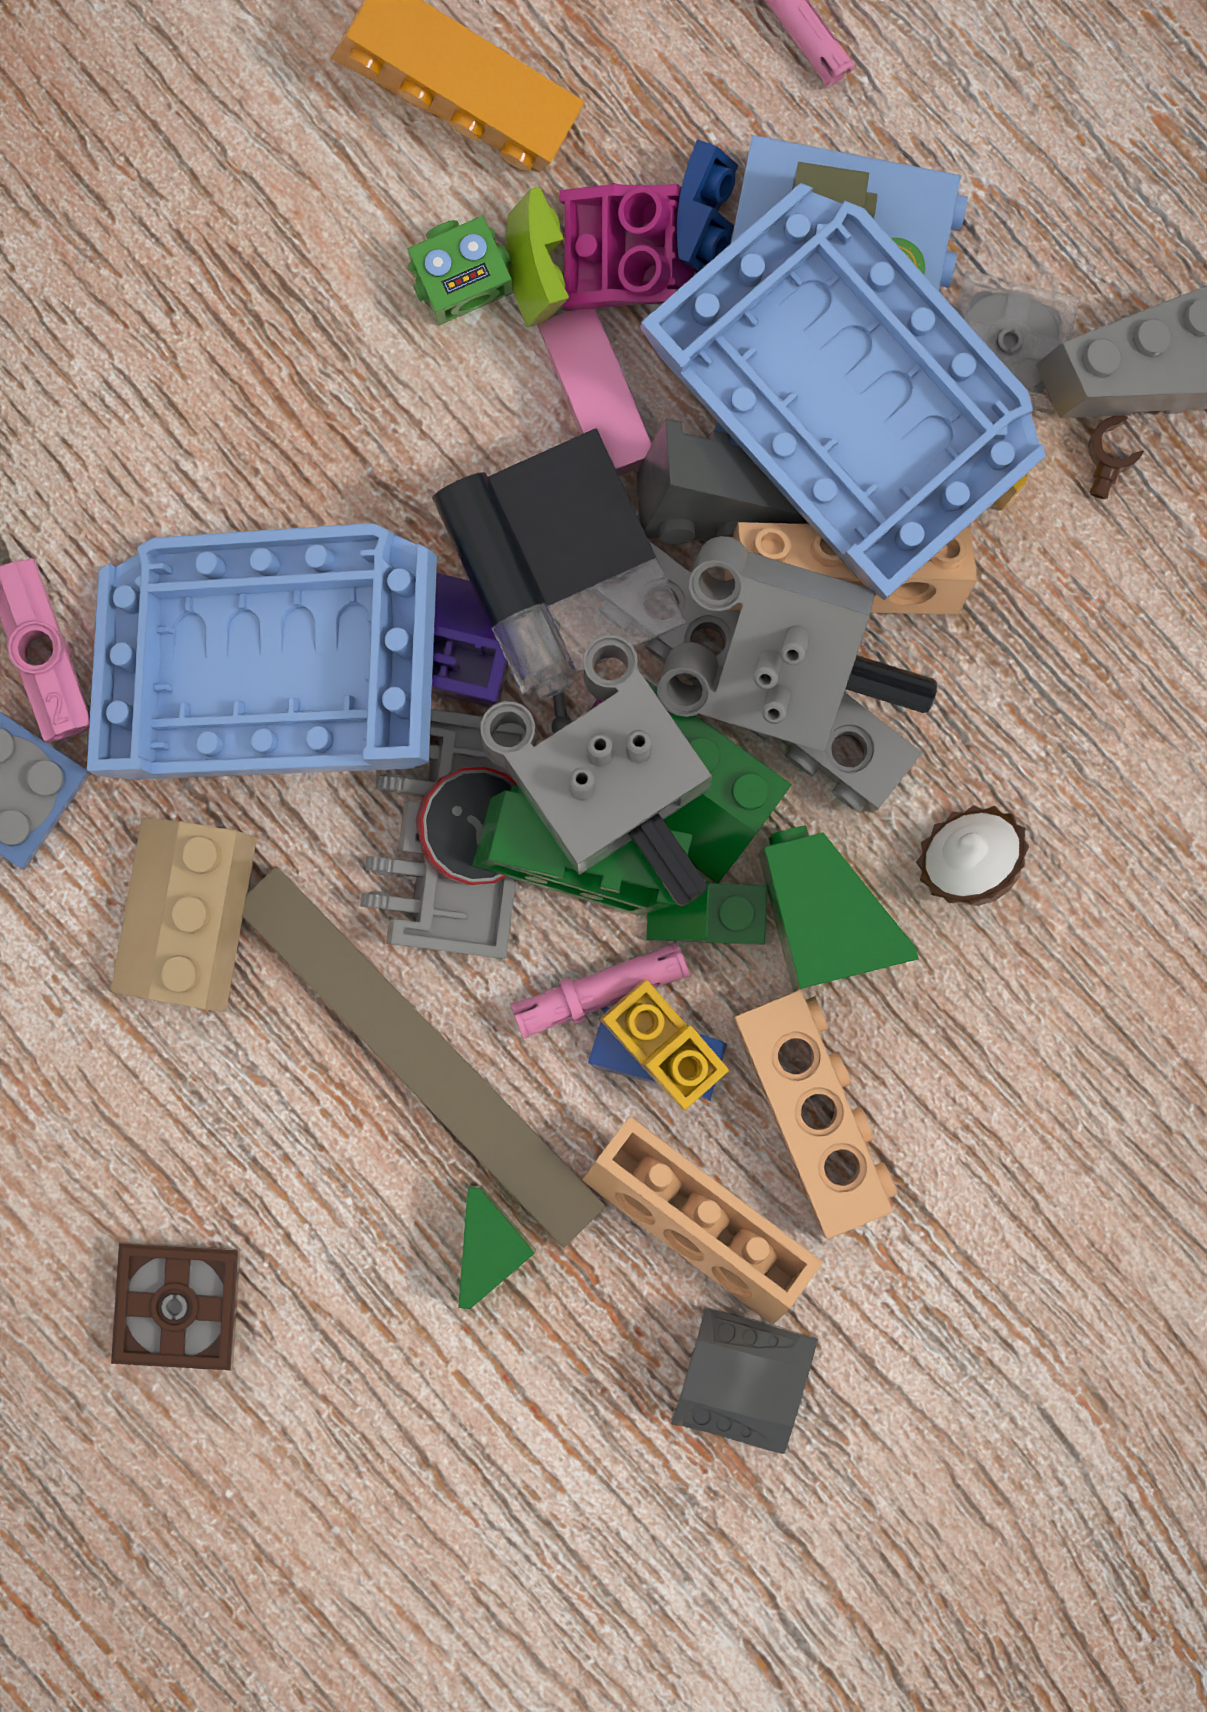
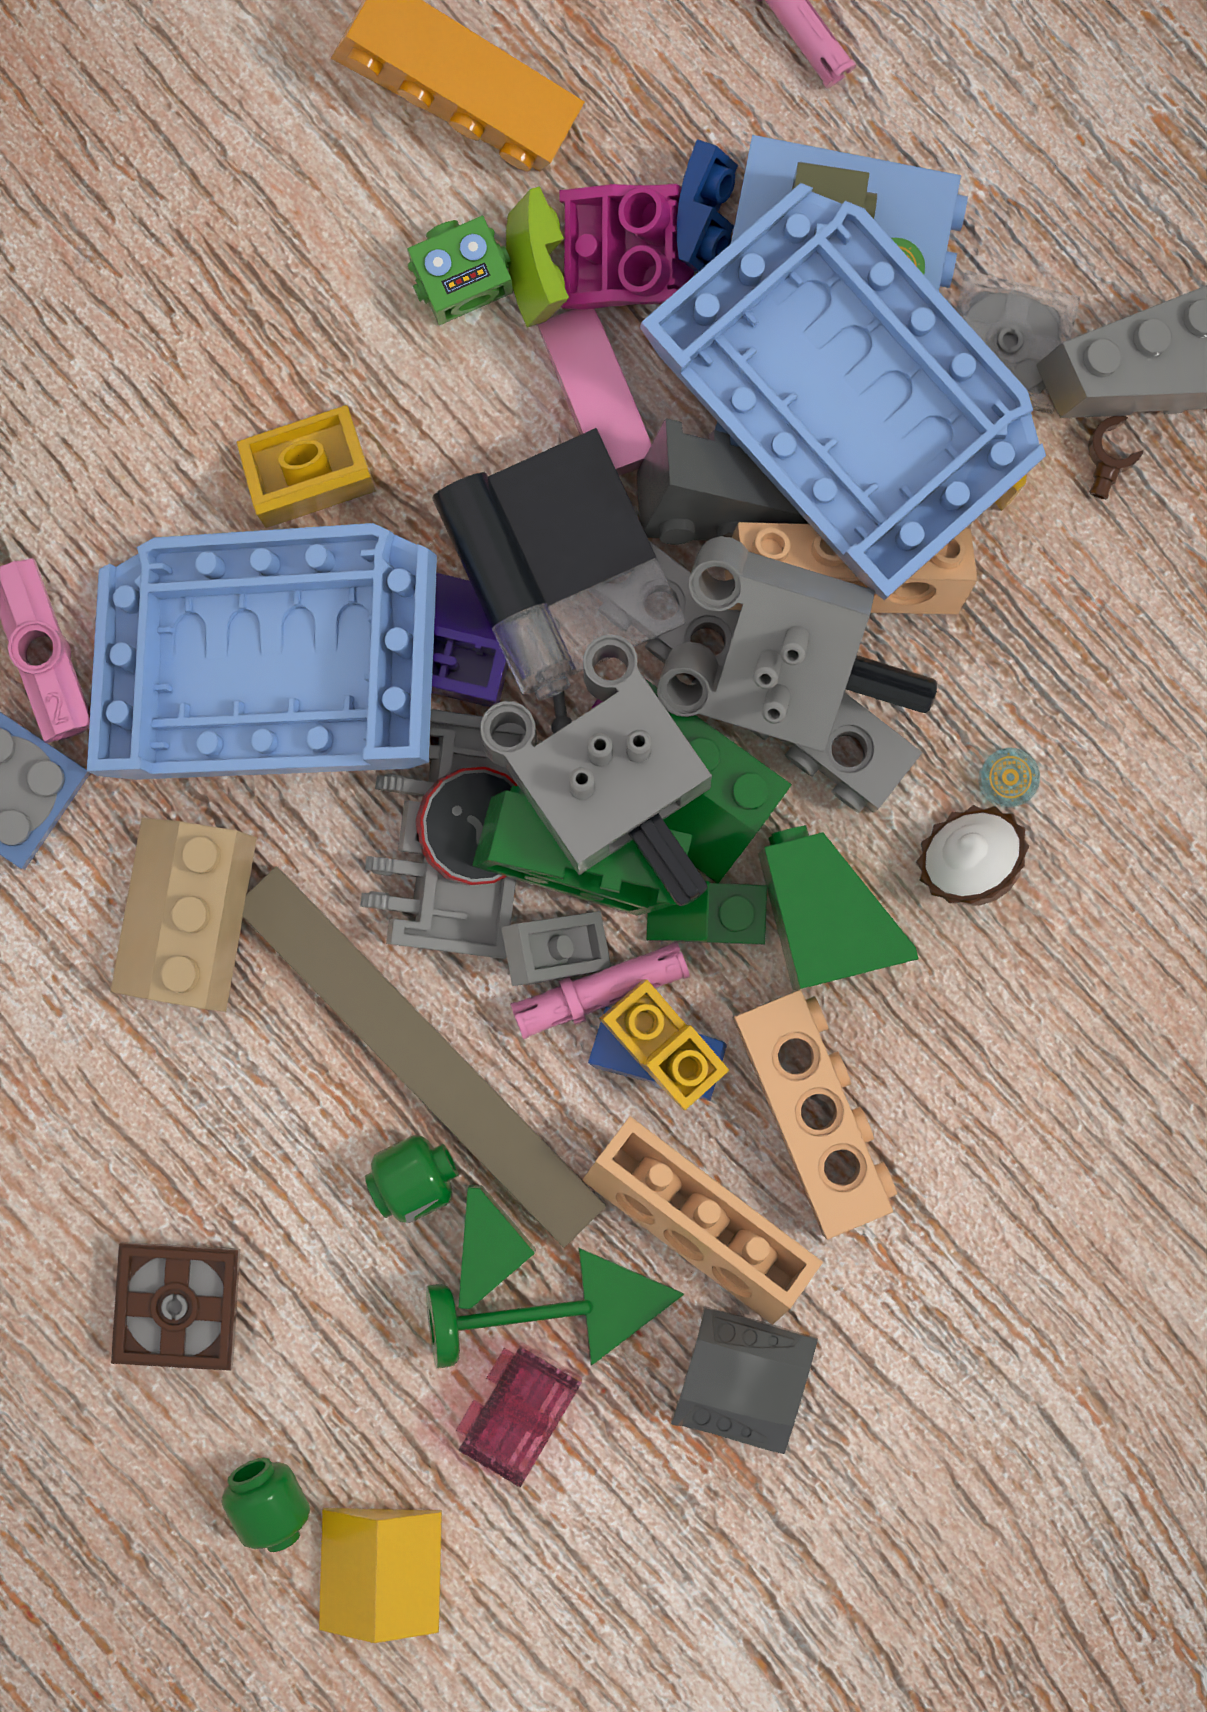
none -> green head [221,1458,310,1552]
none -> yellow slope [237,405,376,528]
none -> yellow slope [319,1508,442,1643]
none -> green head [365,1135,459,1223]
none -> green piece [426,1247,684,1369]
none -> clear pink brick [455,1341,582,1487]
none -> light grey slope [501,911,611,986]
none -> clear light blue tile [979,748,1040,808]

